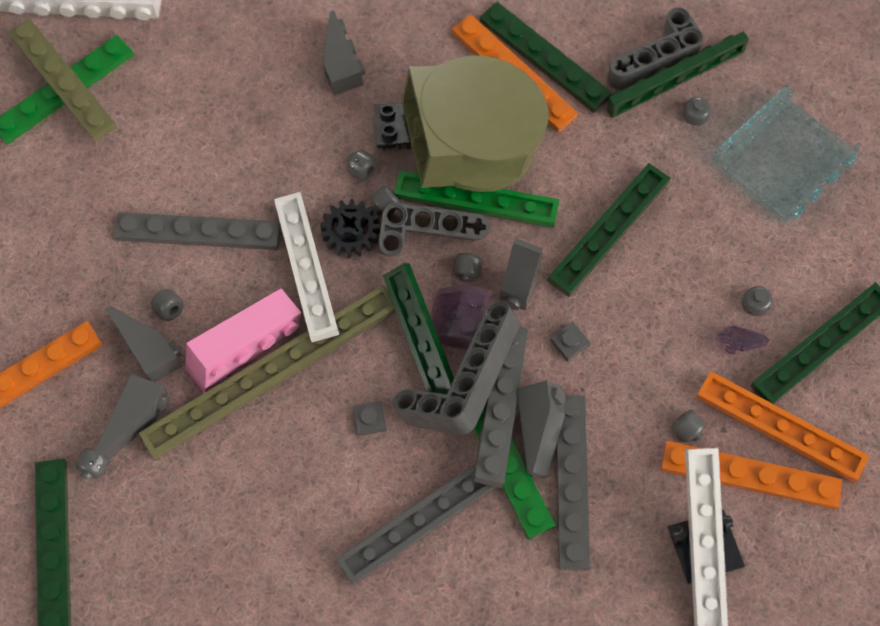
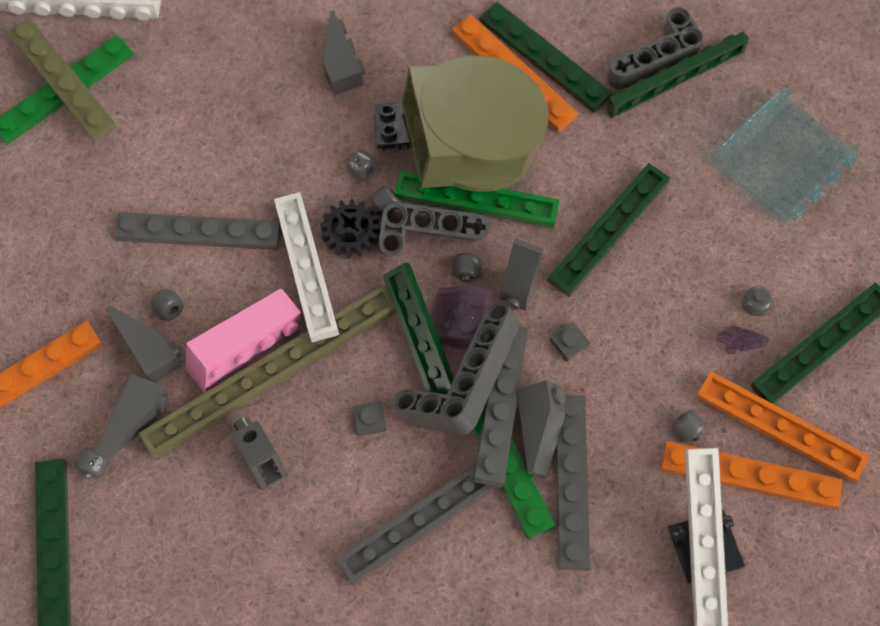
dark grey piece [683,97,711,126] -> none
none -> dark grey torso [232,417,288,490]

